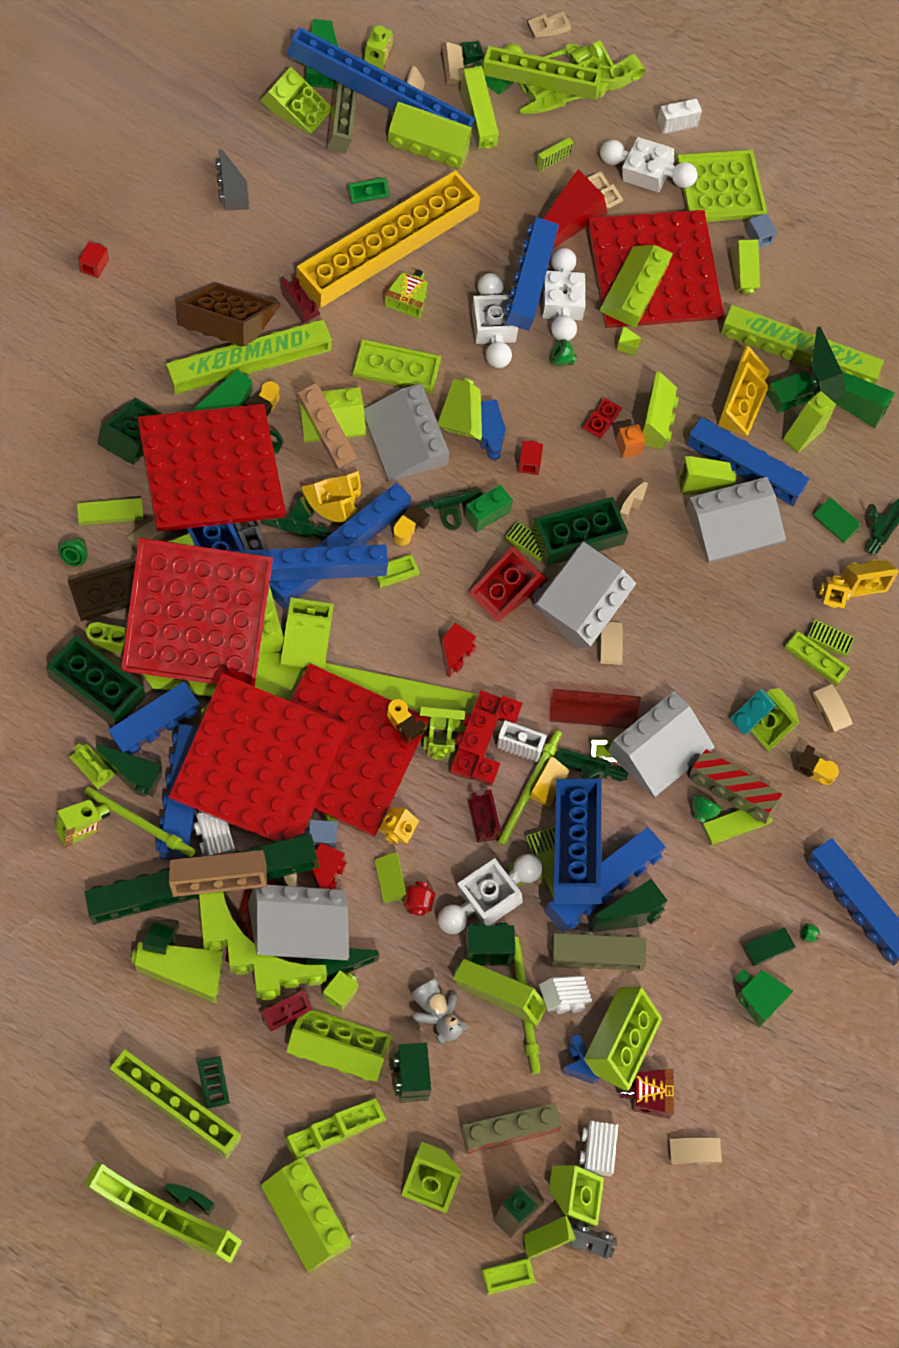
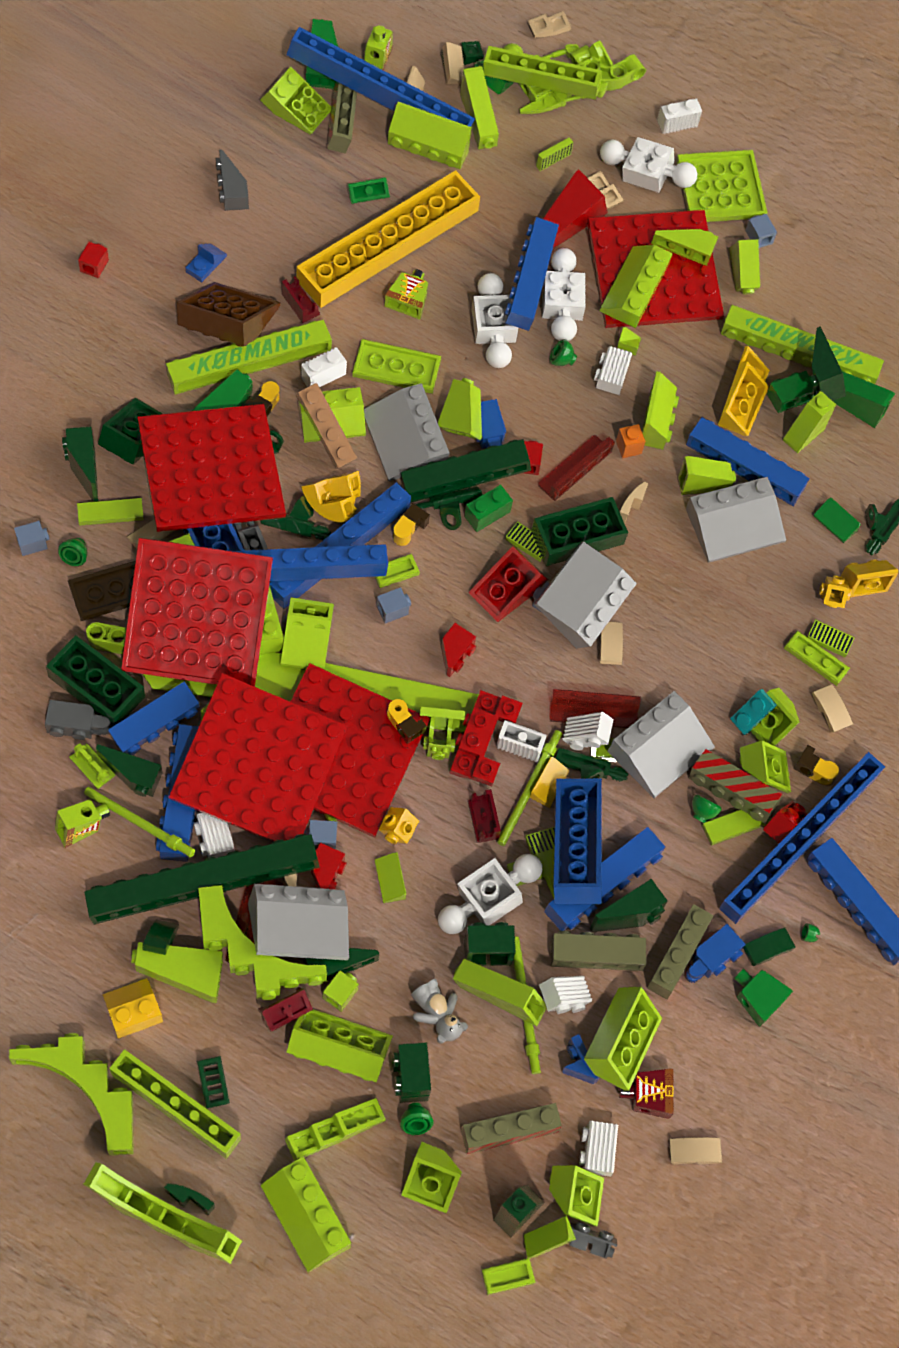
medium nougat brick [169,850,267,897] -> none
red head [403,881,435,916] -> none
red slope [583,397,622,439] -> none
none -> lime arch [9,1033,134,1155]
none -> sand blue brick [14,521,50,556]
none -> dark grey hinge [45,700,111,740]
none -> dark green slope [62,427,99,502]
none -> yellow slope [102,978,163,1039]
none -> blue slope [186,244,227,283]
none -> white brick [301,348,347,387]
none -> sand blue brick [376,587,411,624]
none -> green brick [400,1102,434,1135]
none -> dark green brick [401,439,531,503]
none -> clear red panel [538,435,615,501]
none -> white brick [562,712,613,750]
none -> white brick [594,346,632,395]
none -> olive brick [647,904,714,1000]
none -> lime slope [651,229,719,266]
none -> blue hinge [685,924,746,983]
none -> blue brick [719,752,885,924]
none -> lime slope [740,740,791,793]
none -> red slope [763,801,808,844]

